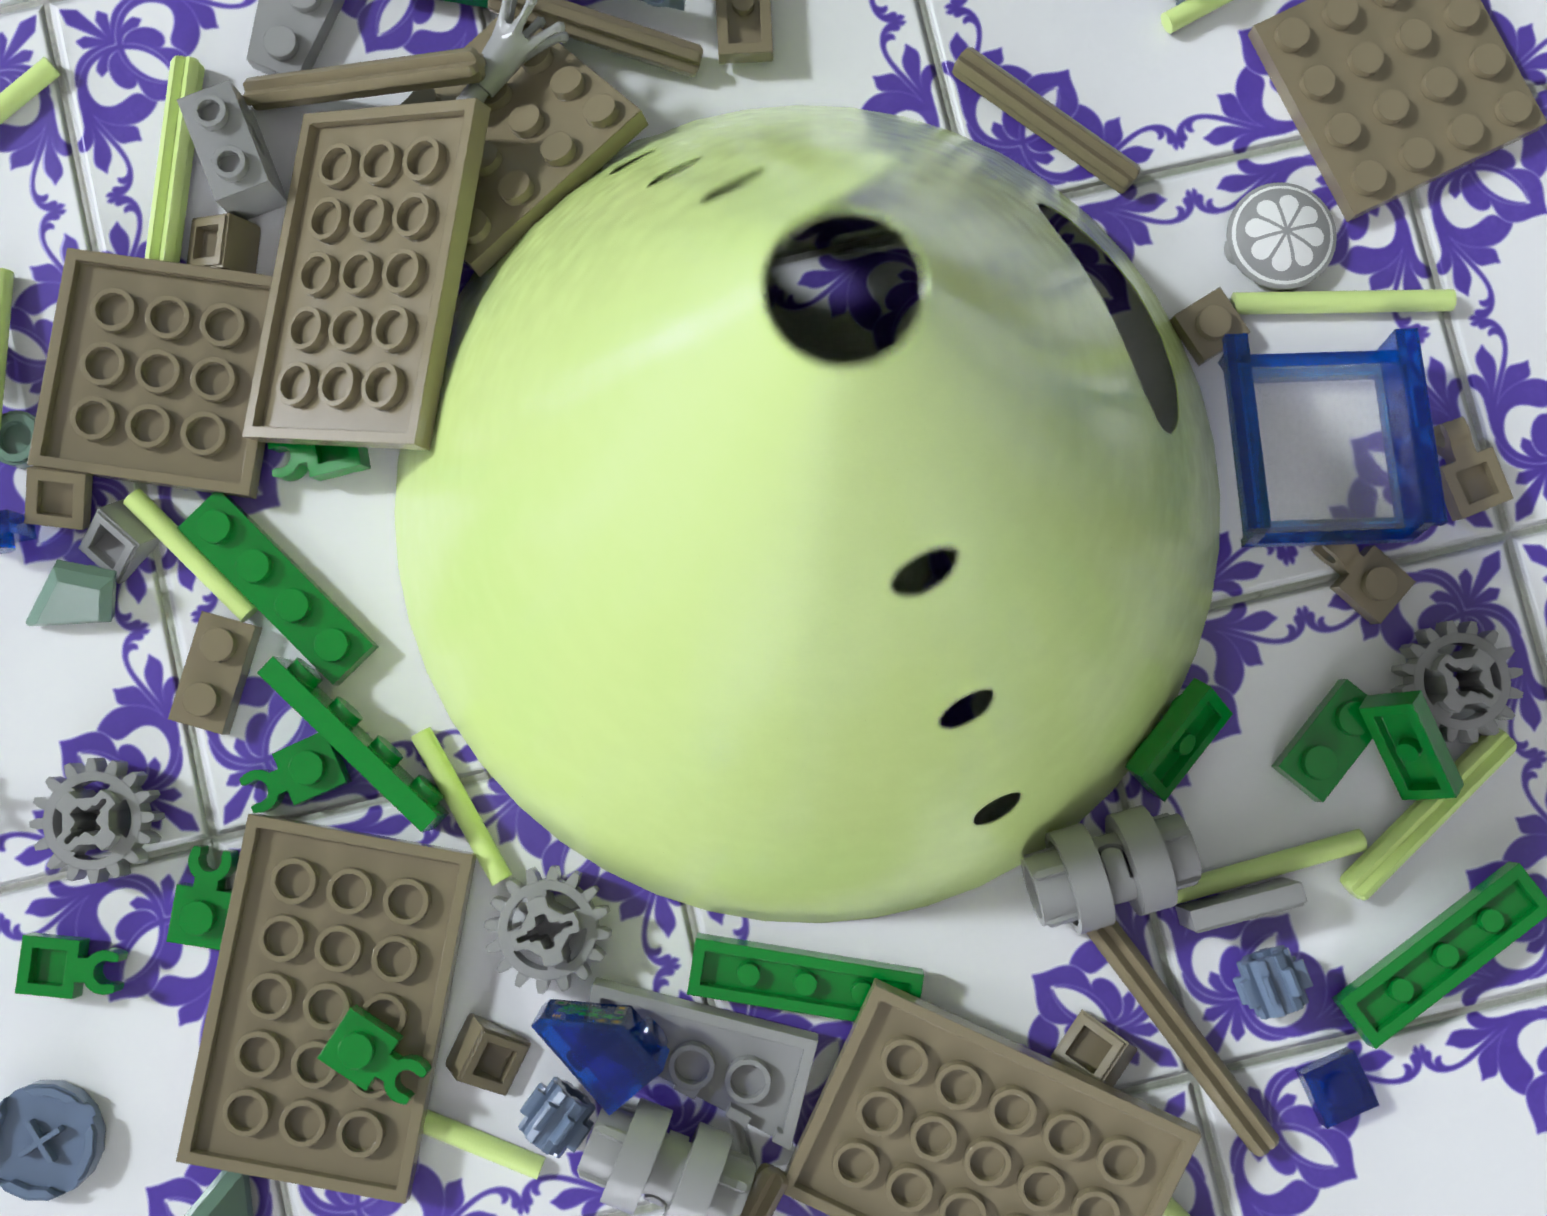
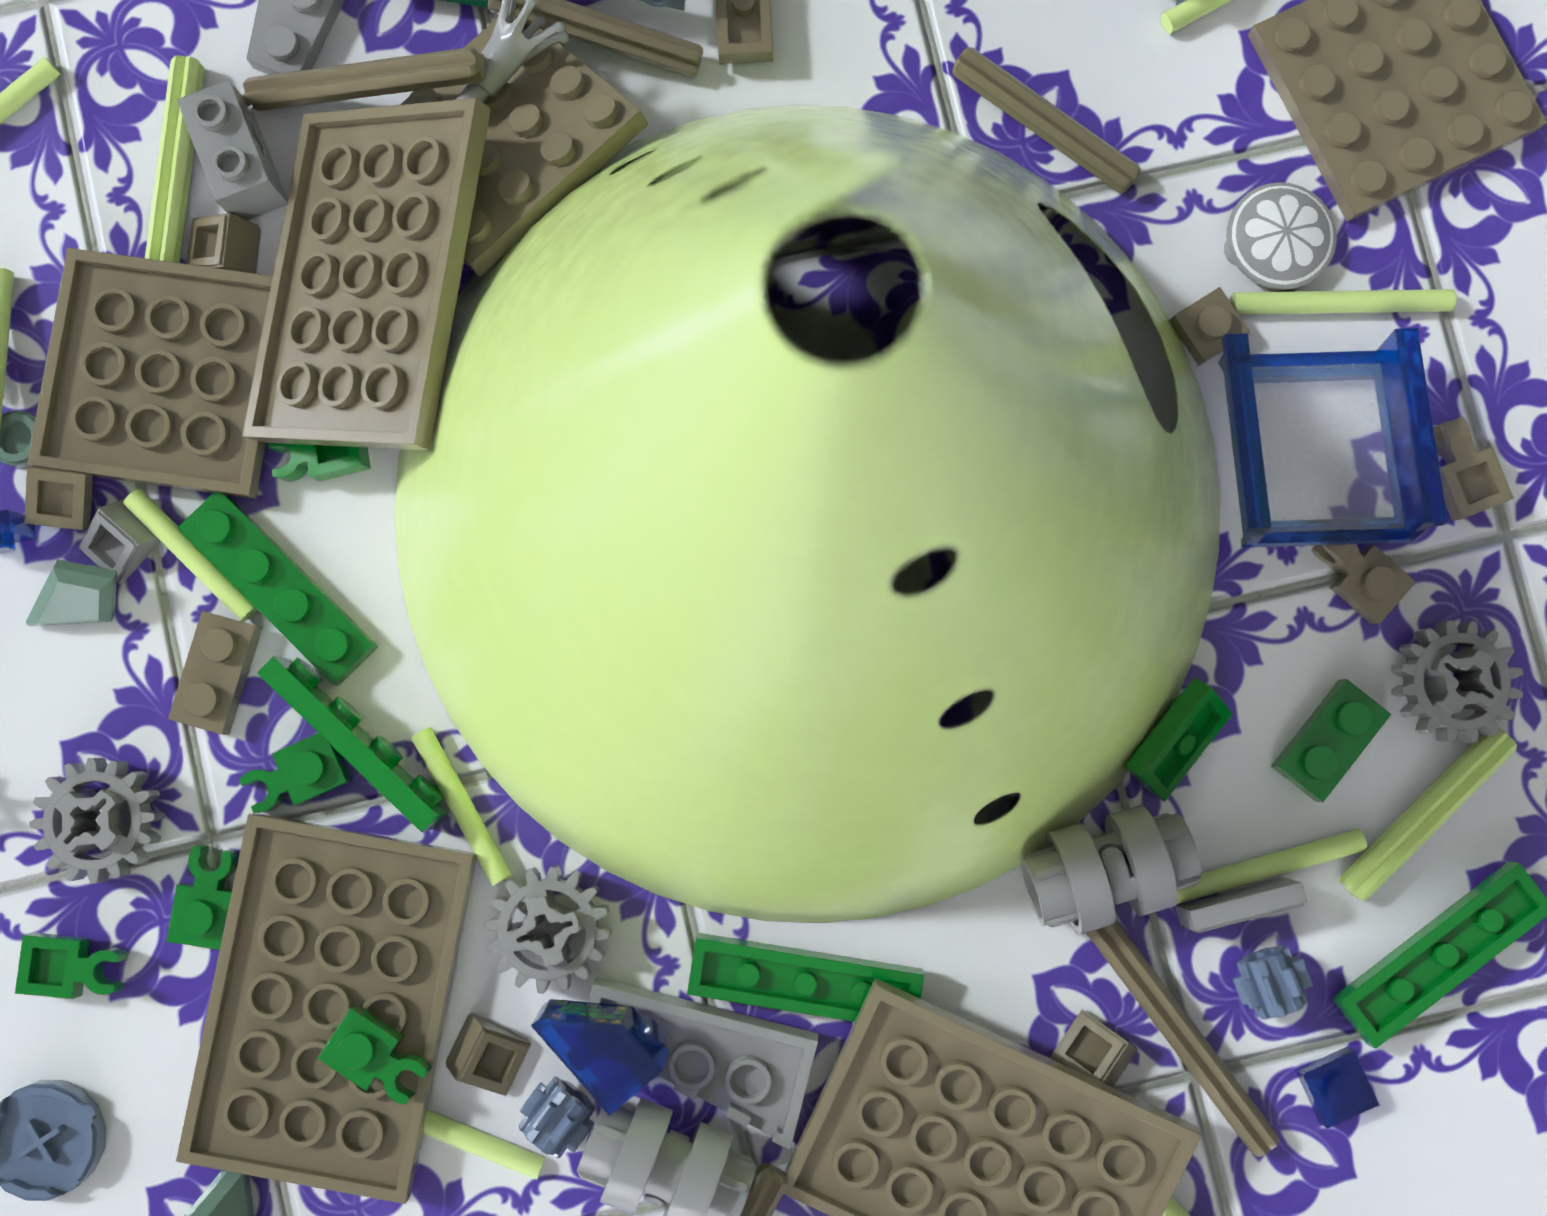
green plate [1358,690,1464,800] -> none

